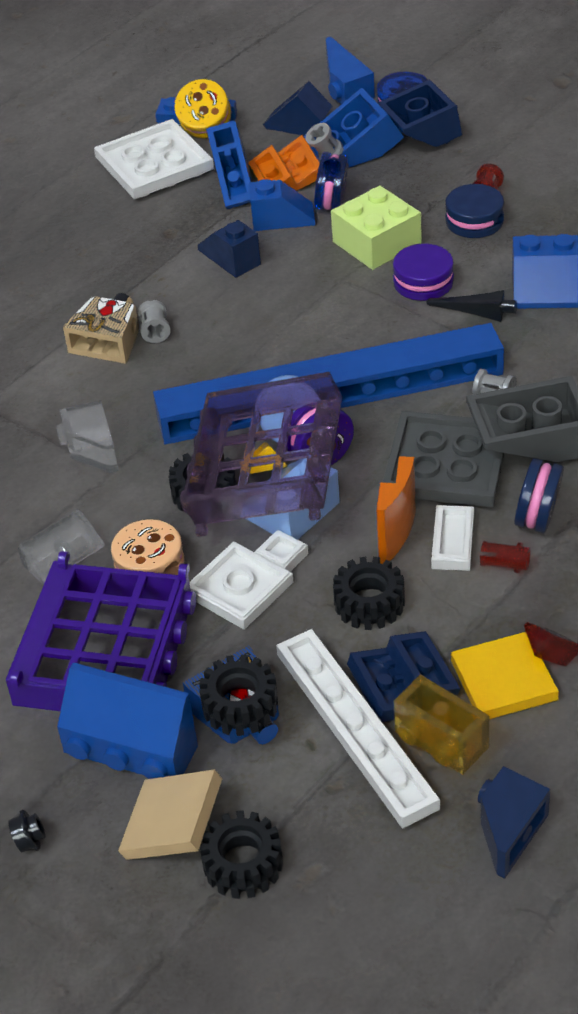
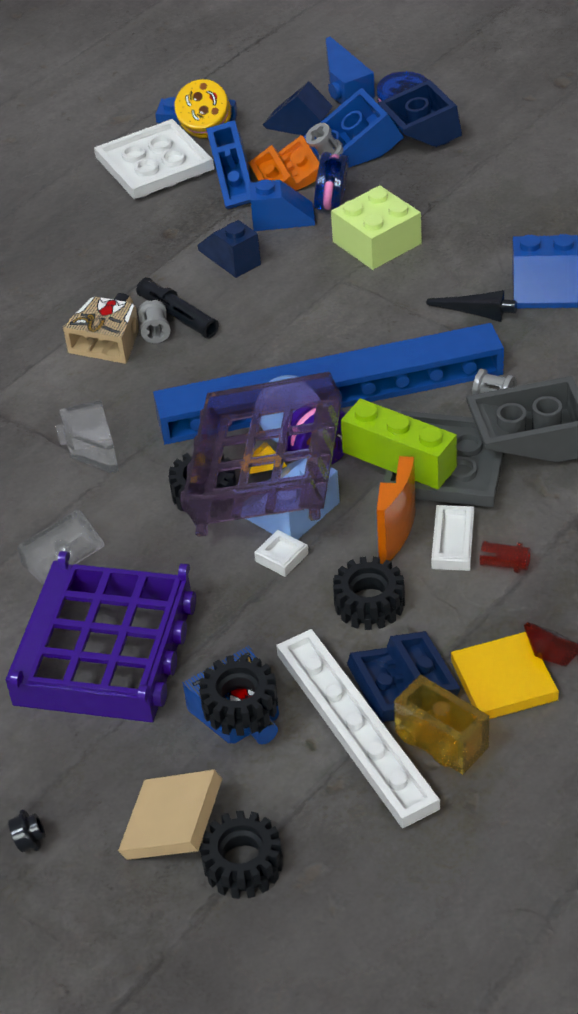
blue slope [57,662,198,779] -> none
light nougat head [111,519,185,575] -> none
white tile [190,541,294,630] -> none
dark purple head [393,244,454,301] -> none
dark blue head [445,184,504,238] -> none
clear red bush [472,164,504,189] -> none
dark blue slope [478,766,550,879] -> none
dark blue head [514,458,564,533] -> none
none -> black pin [136,277,219,339]
none -> lime brick [341,398,457,490]

